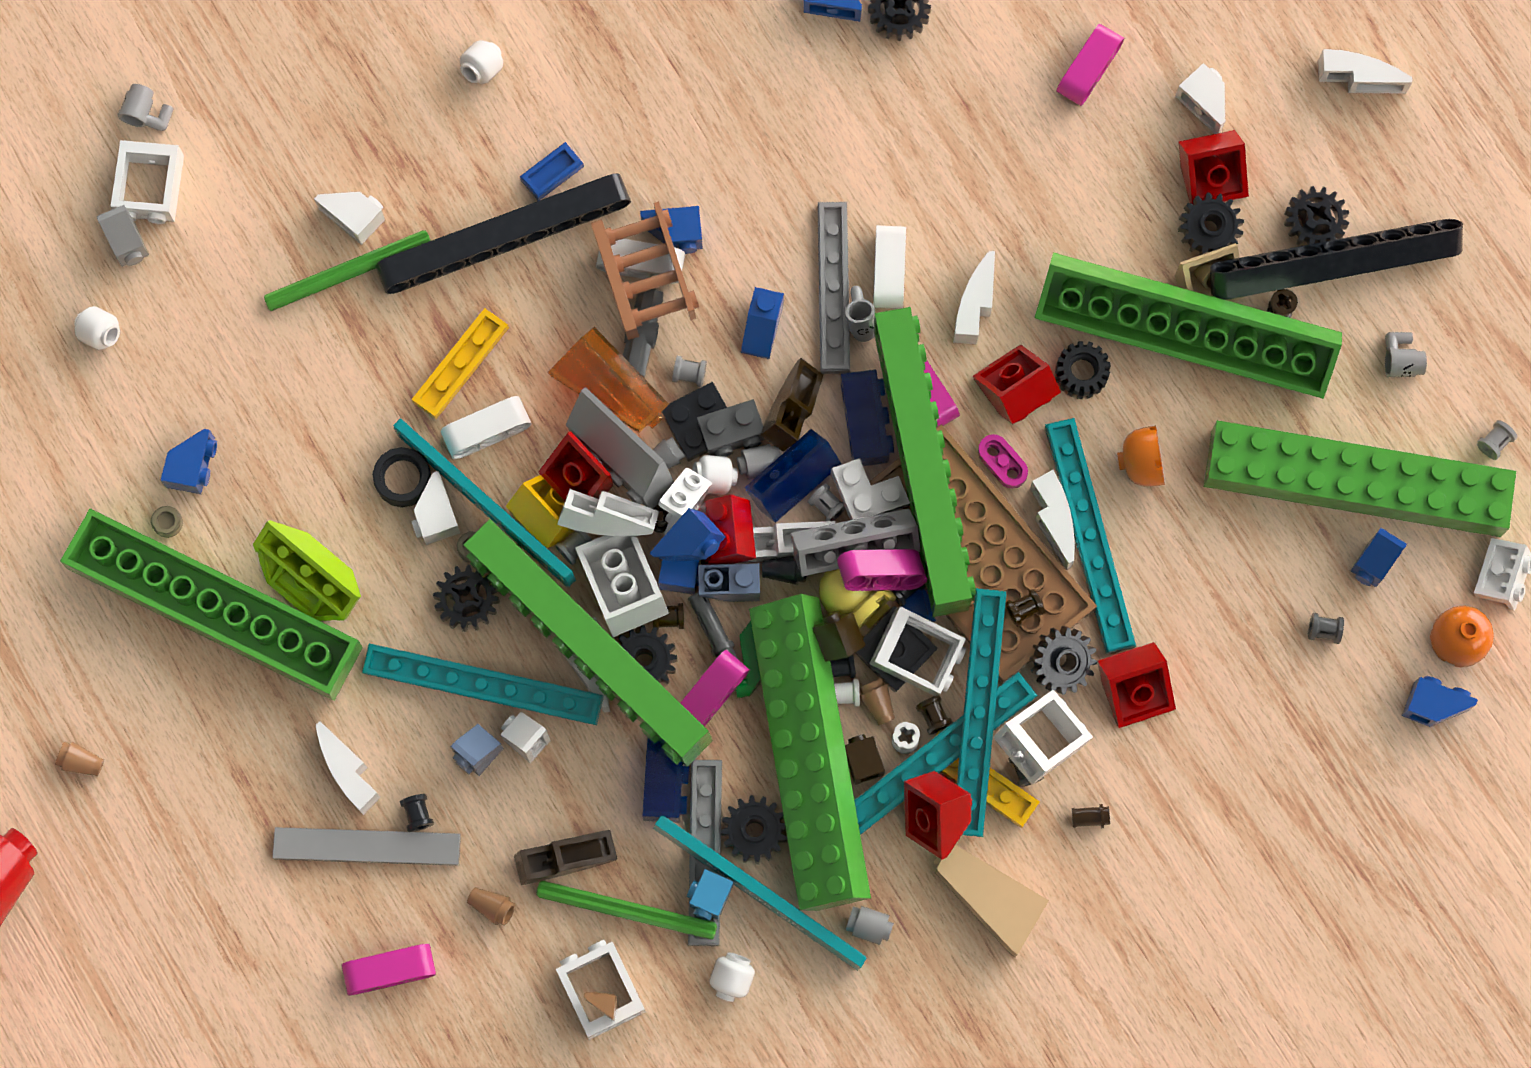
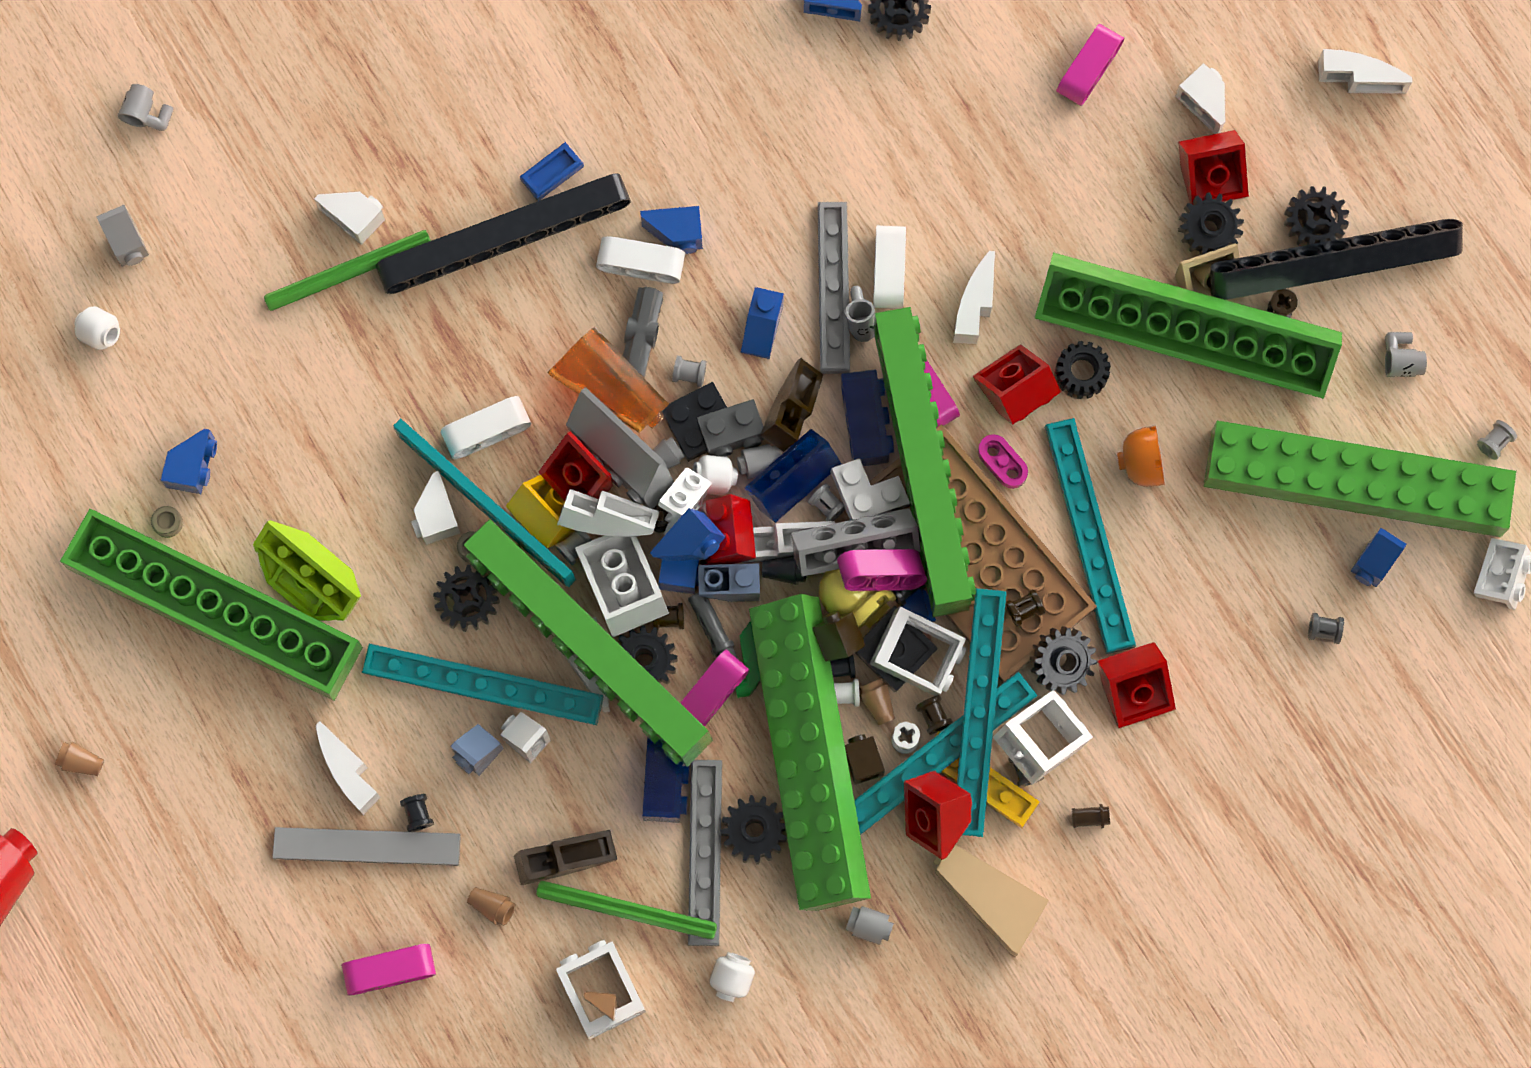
white window [111,140,184,224] -> none
black tyre [372,447,431,508] -> none
yellow plate [412,308,509,419] -> none
white head [460,40,503,84] -> none
nougat fence [591,201,699,340] -> none
teal tile [653,816,867,971] -> none
dark azure brick [687,869,733,921] -> none
white slope [1030,470,1075,570] -> none
blue slope [1402,676,1478,727] -> none
orange cylinder [1430,605,1494,668] -> none

